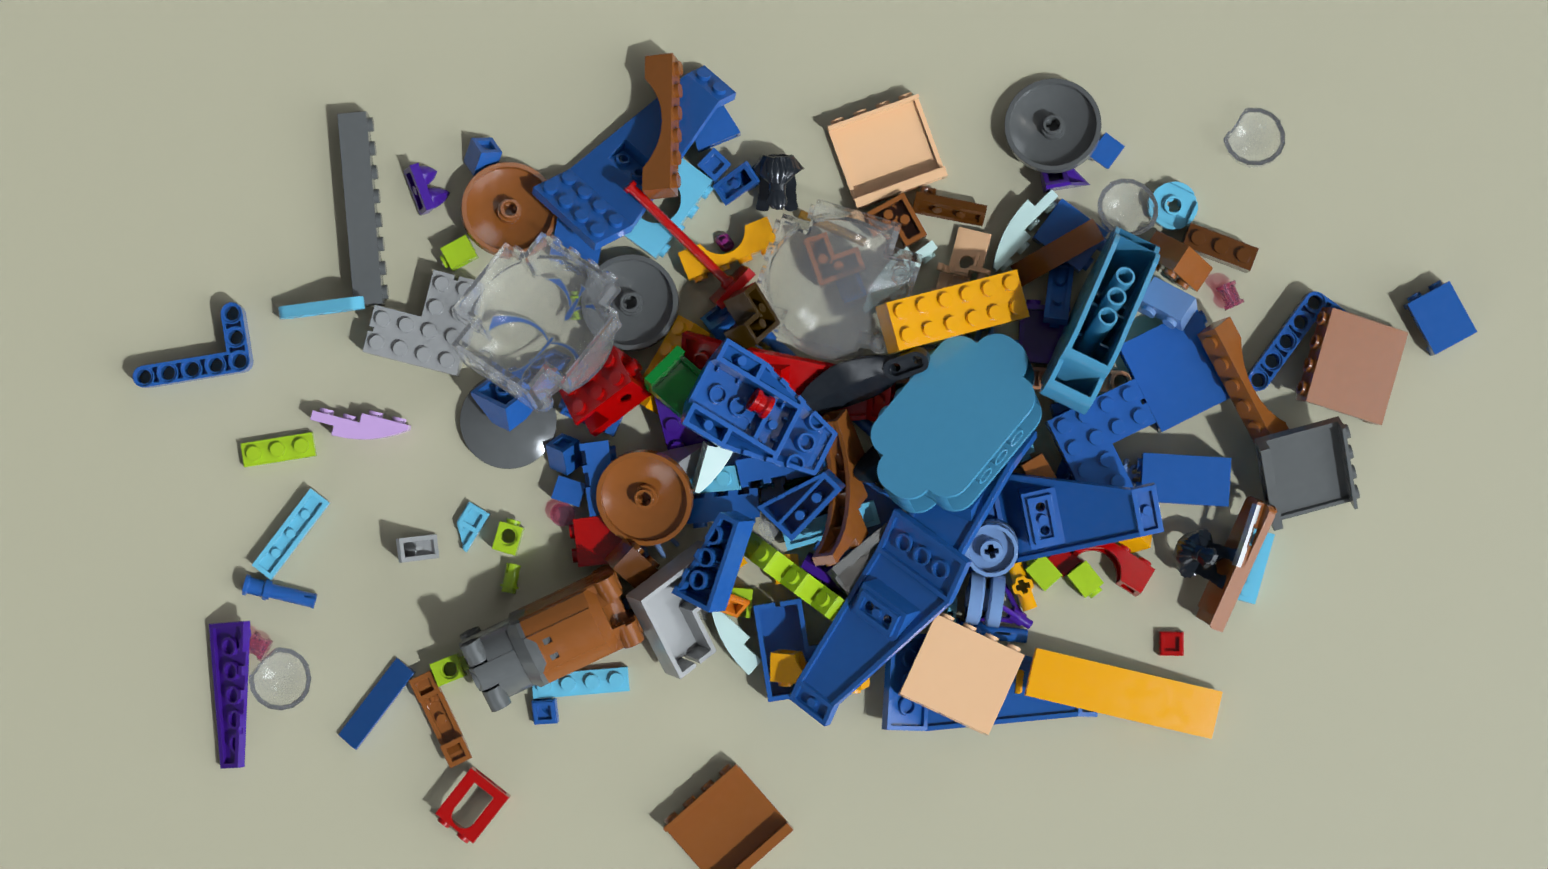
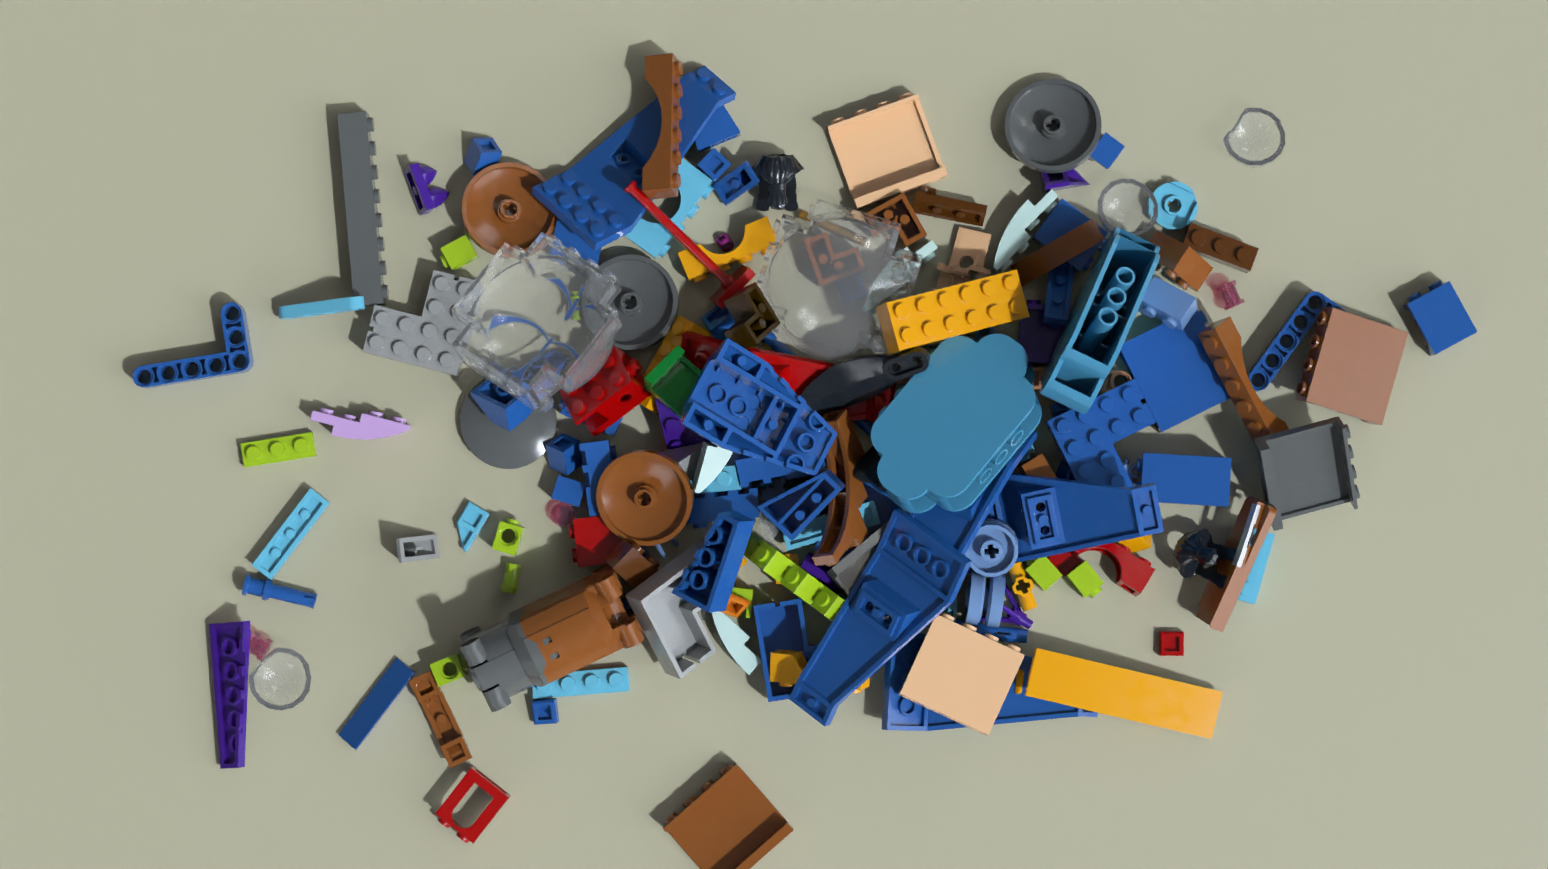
red wheel [746,388,776,419] -> none

